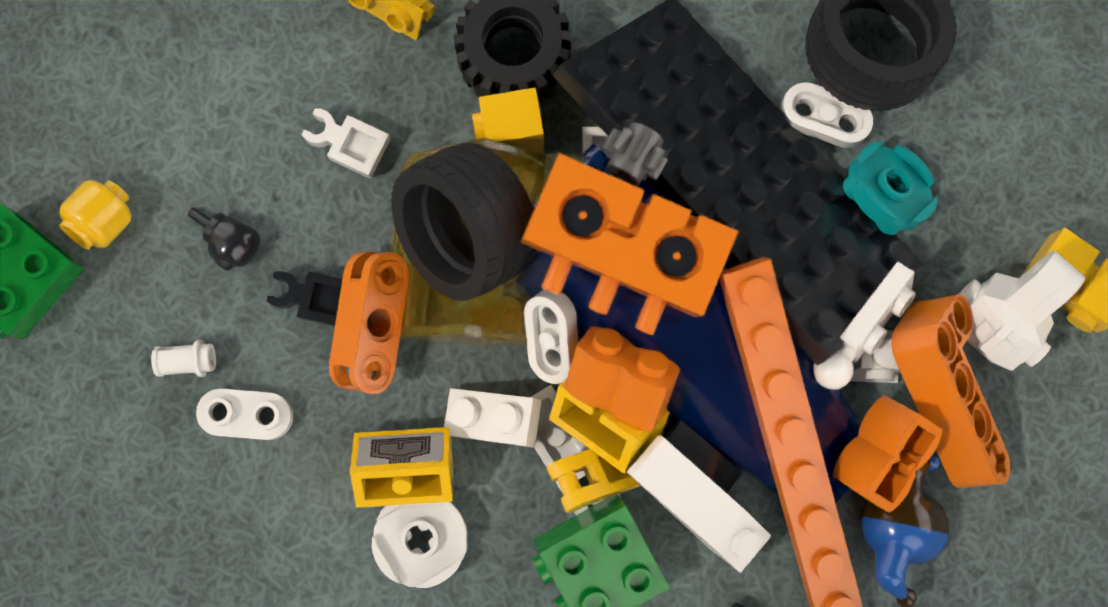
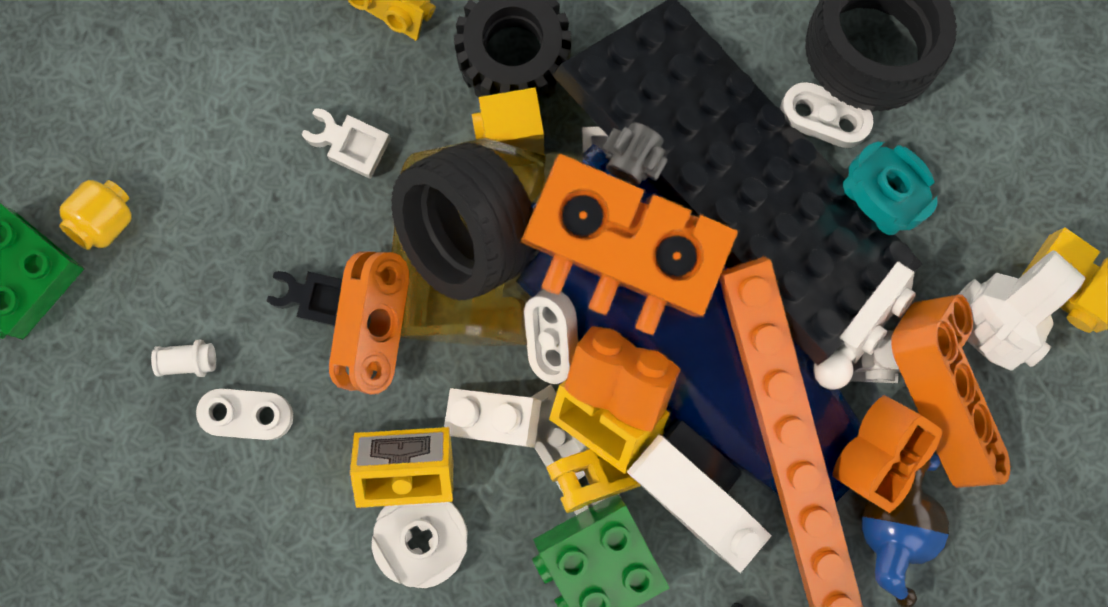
black piece [188,207,260,270] -> none

